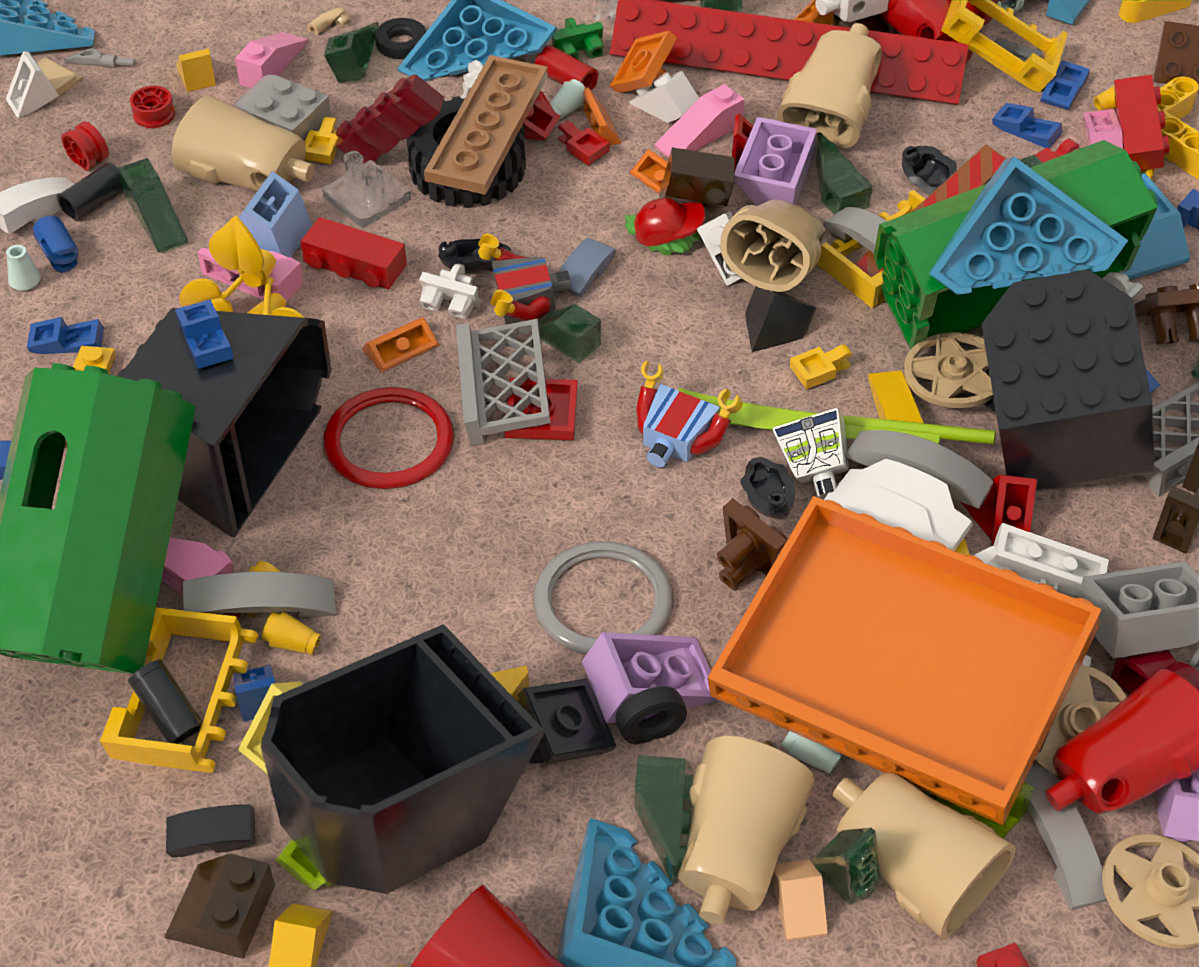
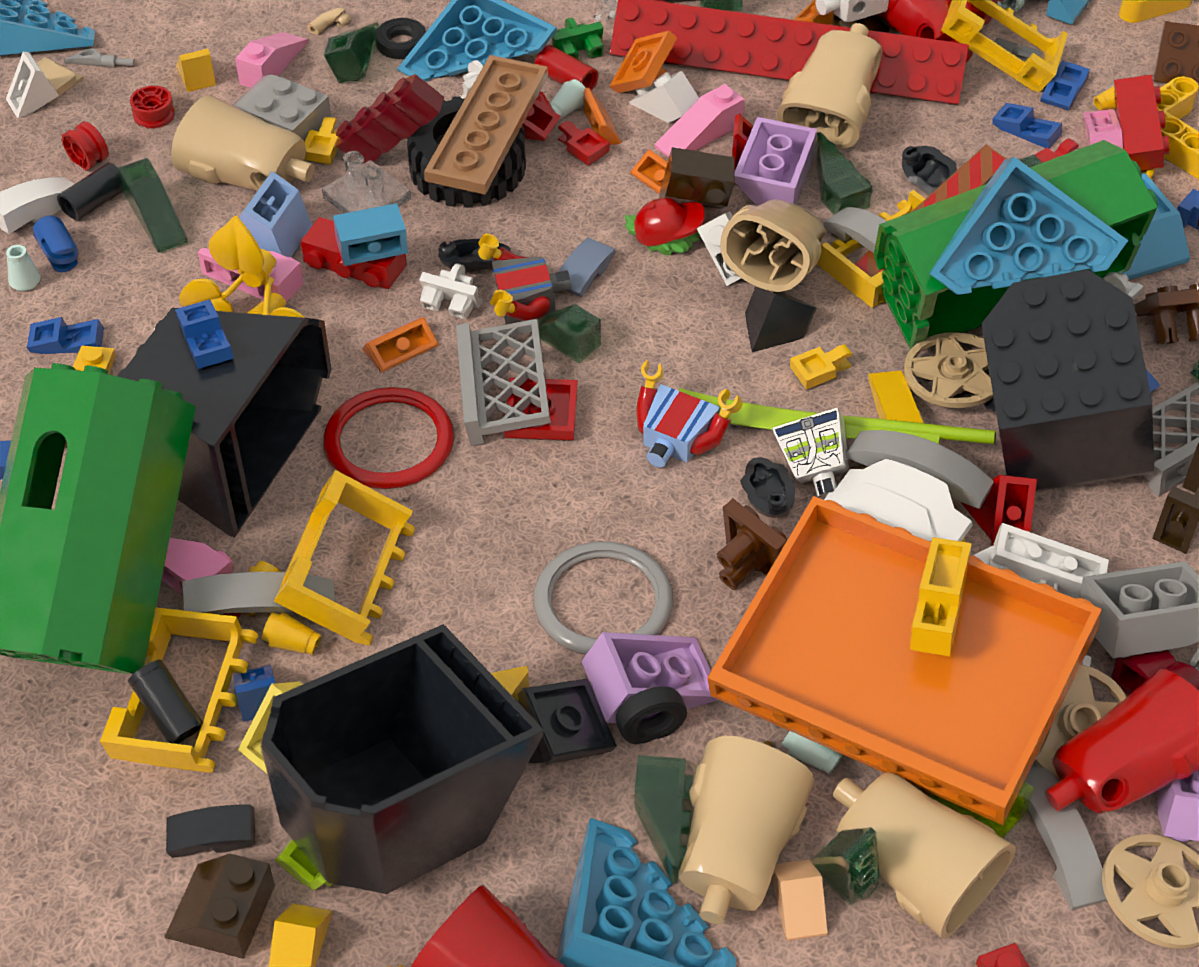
none -> yellow hinge [274,470,415,646]
none -> dark azure brick [333,203,408,266]
none -> yellow slope [910,537,971,657]

